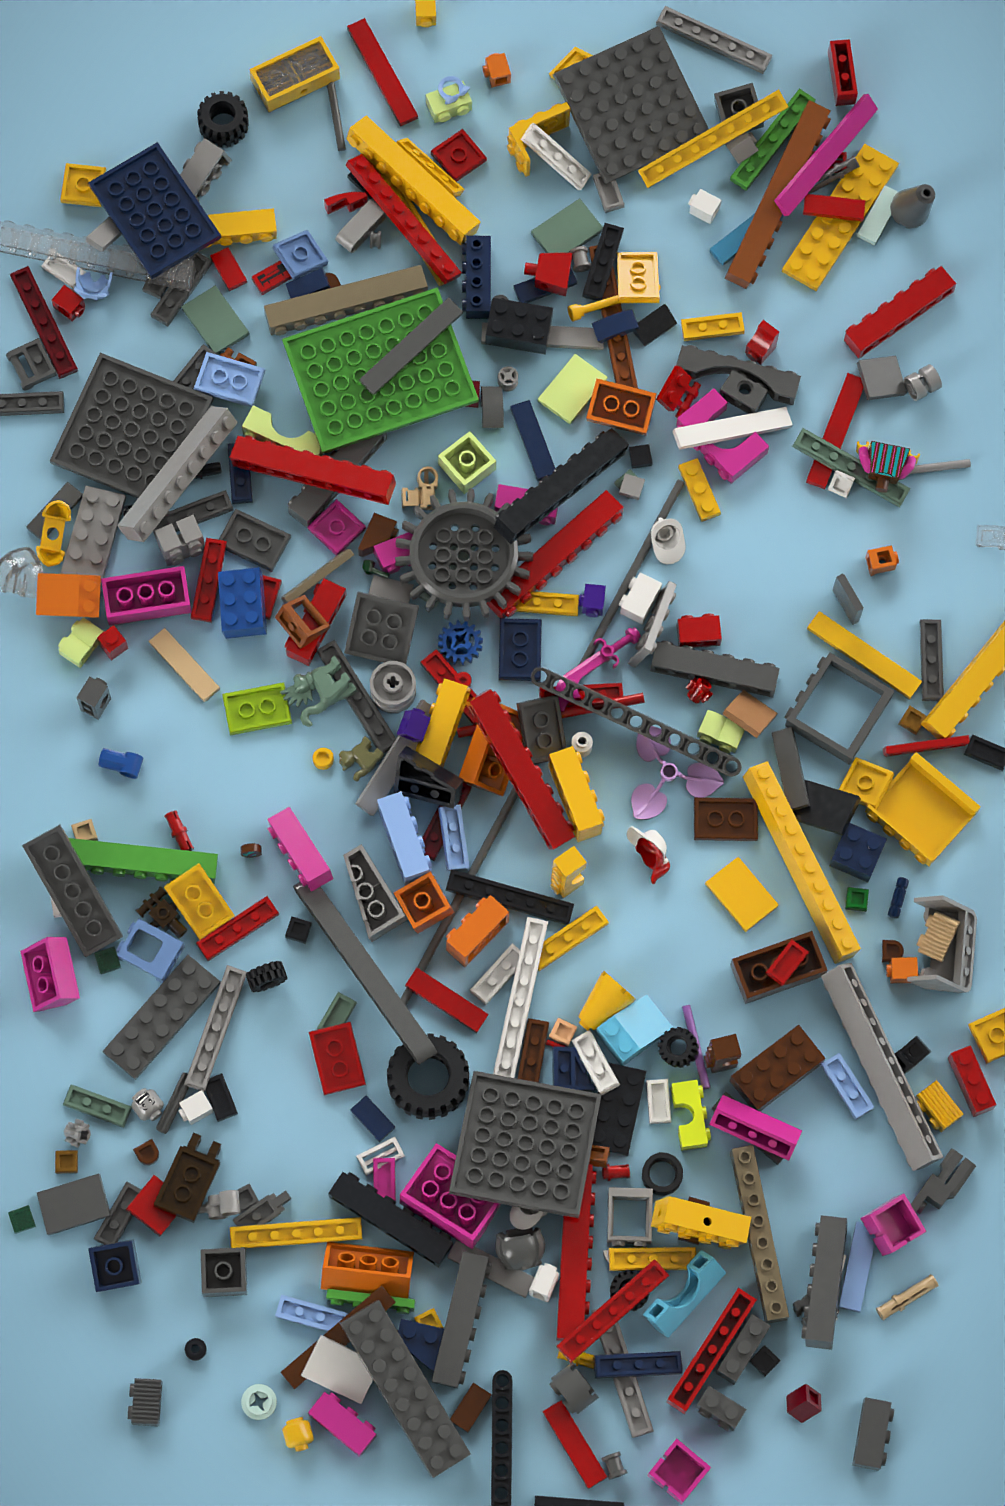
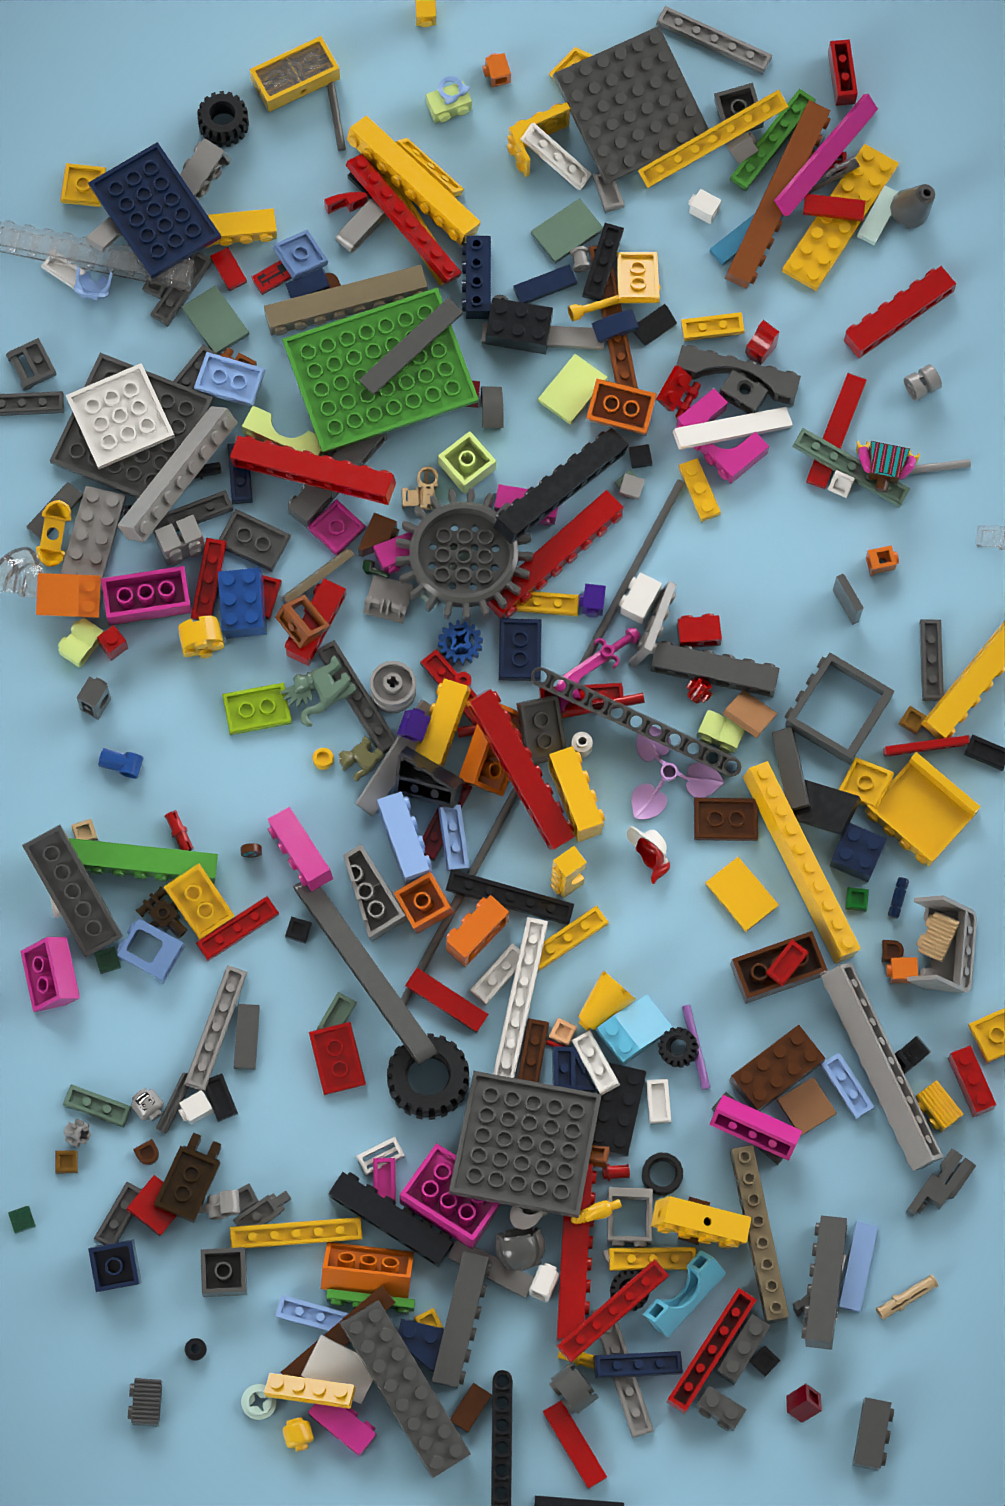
dark red tile [10,266,78,379] -> none
dark grey tile [37,1173,111,1235] -> none
red brick [52,285,85,322] -> none
dark grey plate [103,955,221,1080] -> none
tan tile [149,628,220,702] -> none
black tyre [245,961,288,992] -> none
dark grey plate [344,591,419,664] -> none
red tile [347,18,418,127] -> none
dark blue tile [350,1095,395,1142] -> none
dark grey bush [370,230,381,249] -> none
red tile [431,128,487,182] -> none
light grey wheel [498,366,518,391] -> none
dark blue tile [510,400,555,481] -> none
red torso [524,253,572,296] -> none
dark grey bush [601,1452,628,1480] -> none
dark pink piece [647,1438,711,1505] -> none
white piece [651,517,686,564] -> none
neon yellow arch [670,1080,711,1151] -> none
reddish brown arch [704,1034,742,1073] -> none
yellow tile [807,611,922,699] -> none
tile [857,356,907,400] -> none
dark pink piece [860,1193,926,1256] -> none
none -> white plate [66,363,175,469]
none -> yellow brick [178,616,225,658]
none -> dark grey tile [234,1004,260,1070]
none -> yellow plate [264,1373,356,1409]
none -> yellow piece [571,1199,622,1224]
none -> medium nougat tile [777,1077,837,1137]

